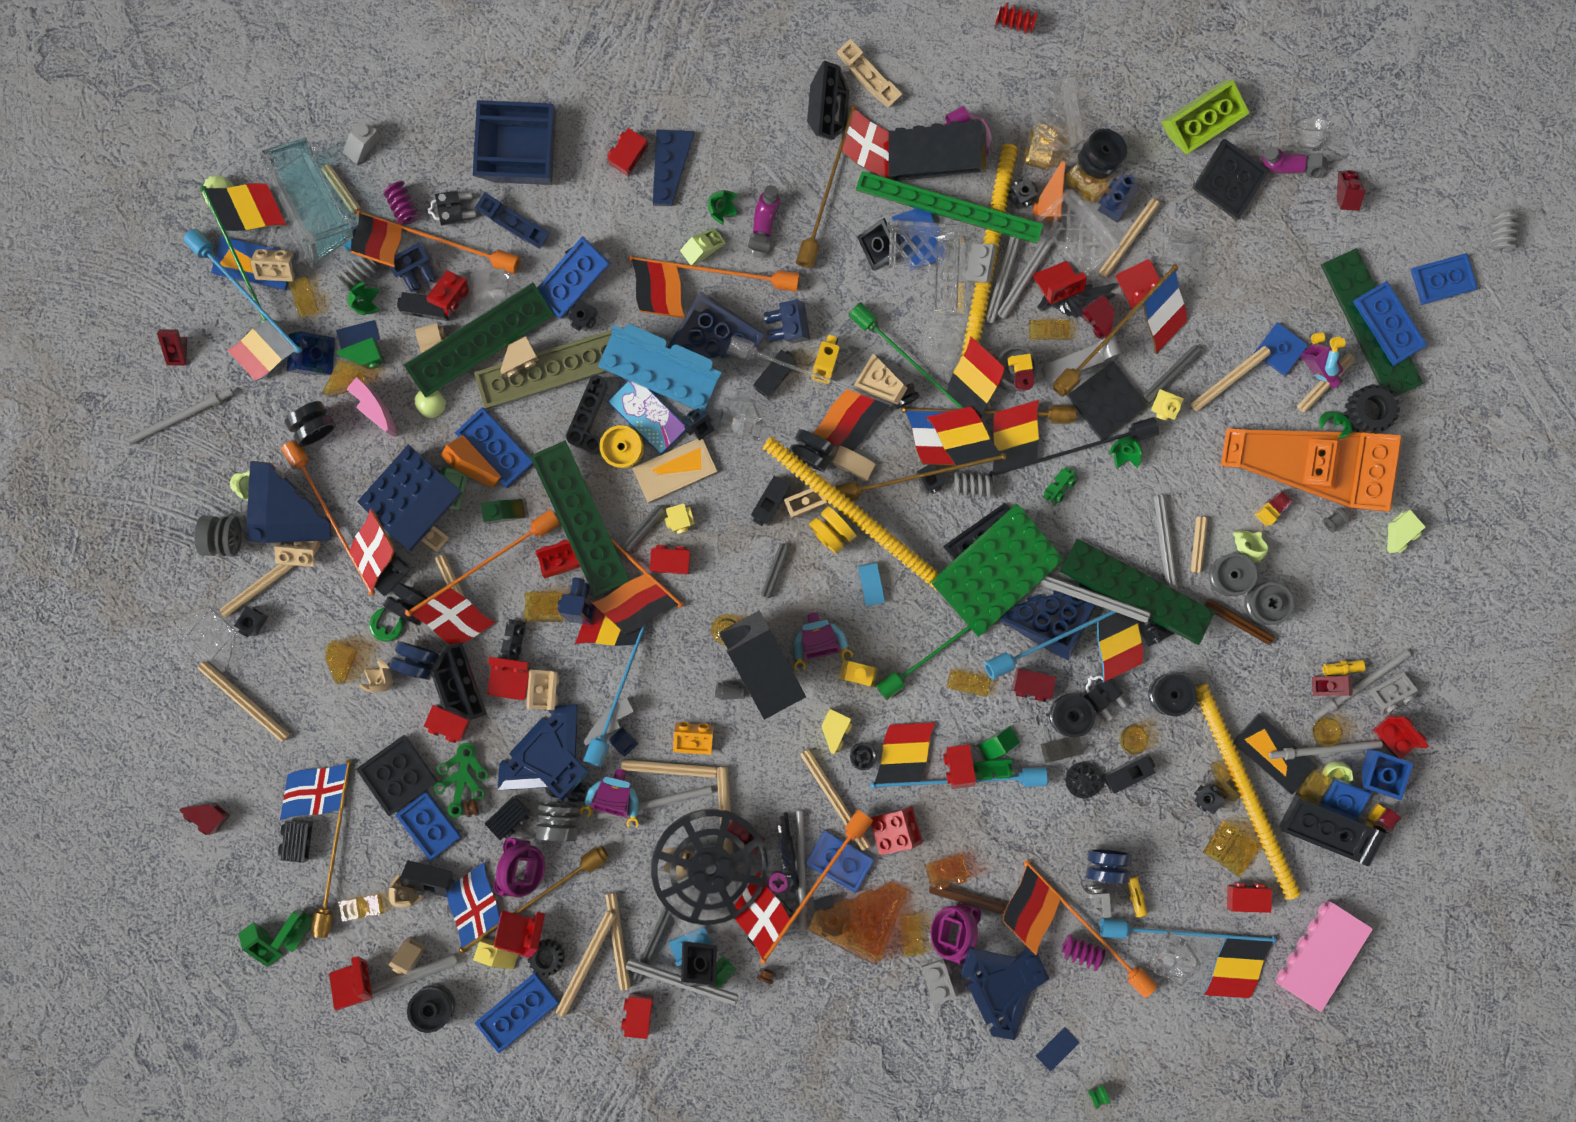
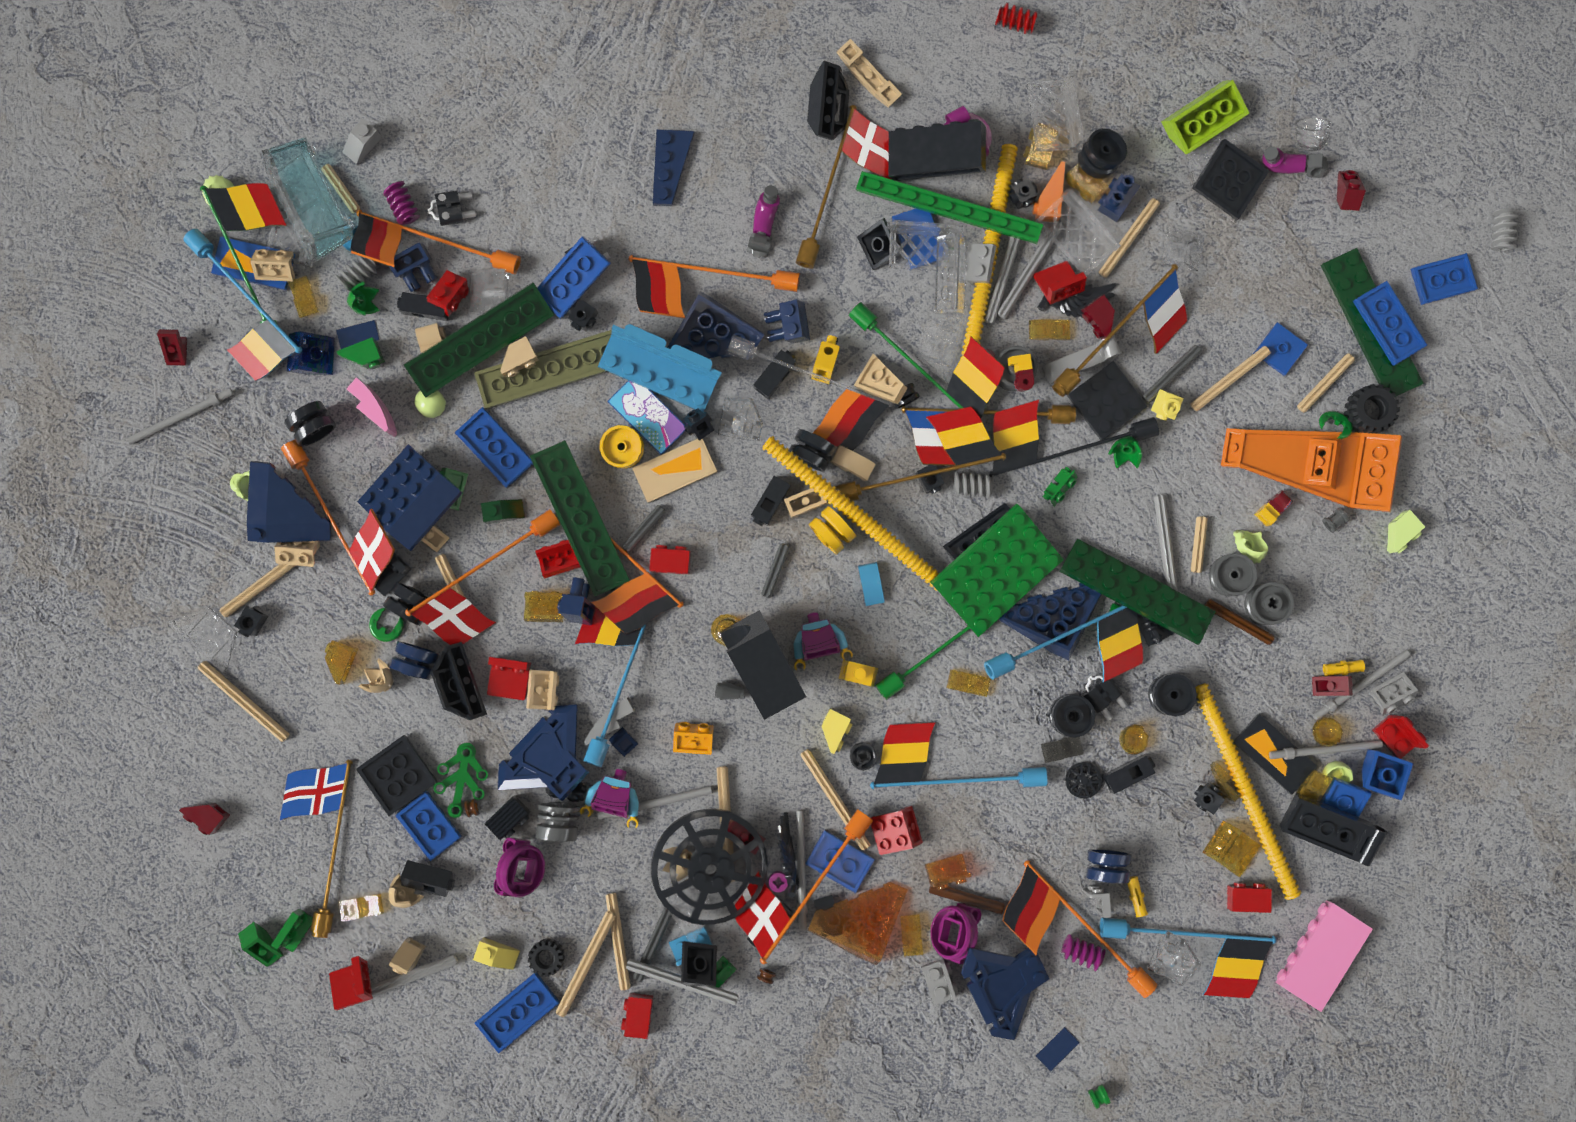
dark grey wheel [194,515,242,557] -> none
black brick [278,820,313,863] -> none
clear yellow slope [322,359,365,398] -> none
black wheel [407,984,456,1033] -> none
red brick [423,705,471,743] -> none
orange slope [441,435,501,488] -> none
flag [447,845,610,953] -> none
dark blue slope [473,100,556,185] -> none
dark blue slope [475,192,550,249] -> none
red bracket [493,910,545,958] -> none
black hinge [500,619,526,660] -> none
black beam [566,375,608,455] -> none
red brick [607,128,649,176] -> none
tan axle [621,760,717,778] -> none
light yellow brick [665,504,695,534] -> none
yellowish green slope [680,228,726,265] -> none
green piece [707,190,739,225] -> none
red brick [943,744,976,789] -> none
green hinge [973,759,1014,781] -> none
green slope [977,726,1020,761] -> none
dark red brick [1011,668,1056,702] -> none
light grey axle [1039,575,1151,623] -> none
red bracket [1115,259,1160,309] -> none
torso [1300,332,1346,388] -> none
dark red leg [1366,804,1402,831] -> none

